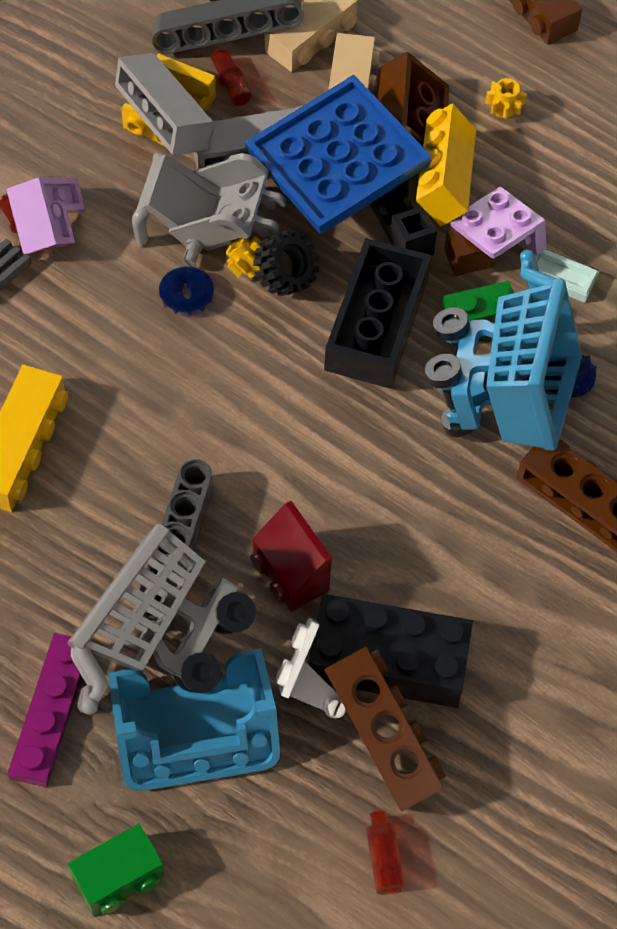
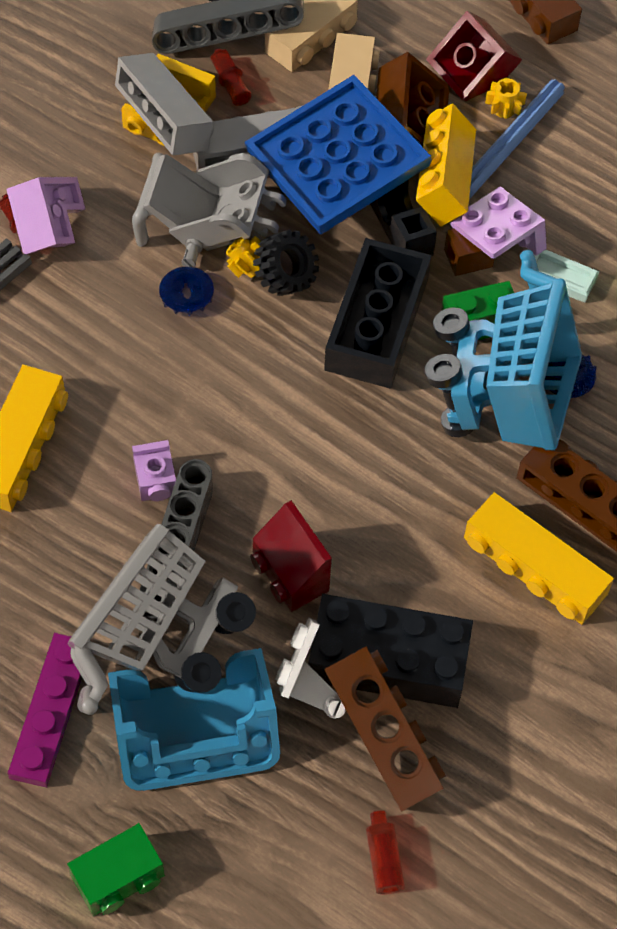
none -> lavender brick [132,440,176,501]
none -> dark red slope [426,11,522,102]
none -> yellow brick [464,492,614,625]
none -> medium blue axle [469,79,565,200]

